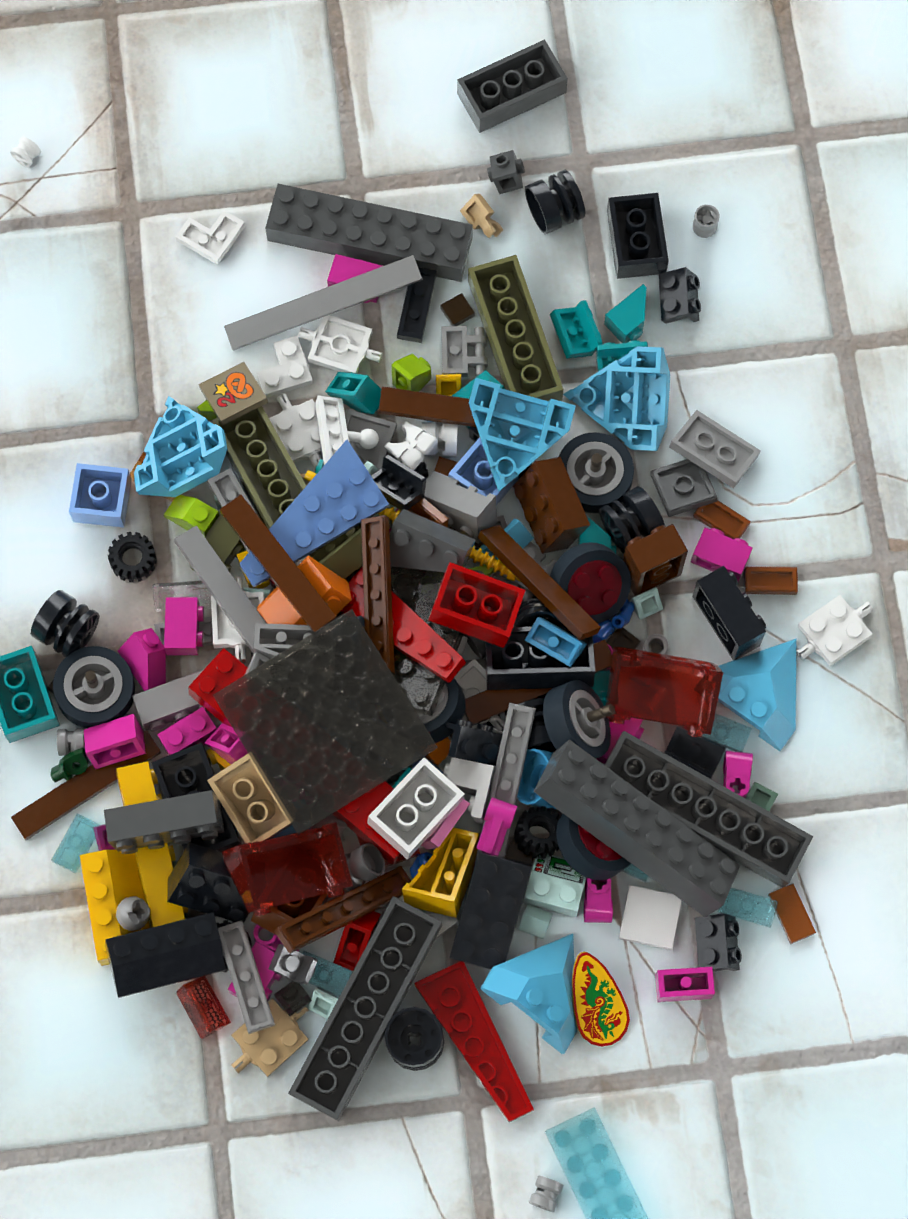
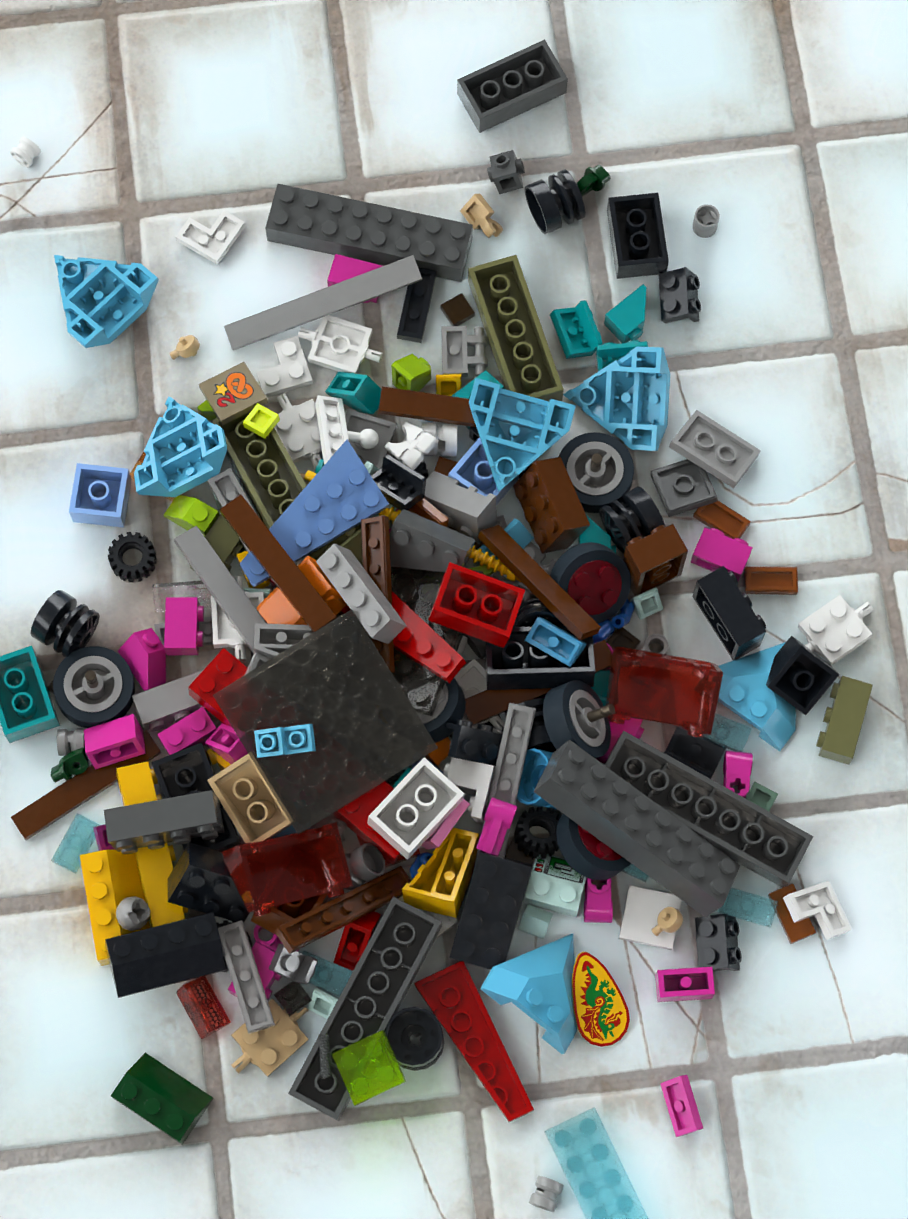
none -> medium azure wedge [54,255,159,348]
none -> dark green slope [111,1053,214,1145]
none -> tan piece [170,335,200,360]
none -> neon yellow tile [243,403,280,439]
none -> medium azure slope [254,724,316,758]
none -> light grey brick [316,543,407,644]
none -> dark grey piece [318,1033,331,1078]
none -> clear neon green plate [332,1030,406,1106]
none -> dark green piece [576,165,611,197]
none -> tan piece [652,907,683,936]
none -> dark pink plate [660,1075,703,1137]
none -> black slope [766,635,840,715]
none -> white plate [783,881,852,940]
none -> olive brick [816,676,873,765]

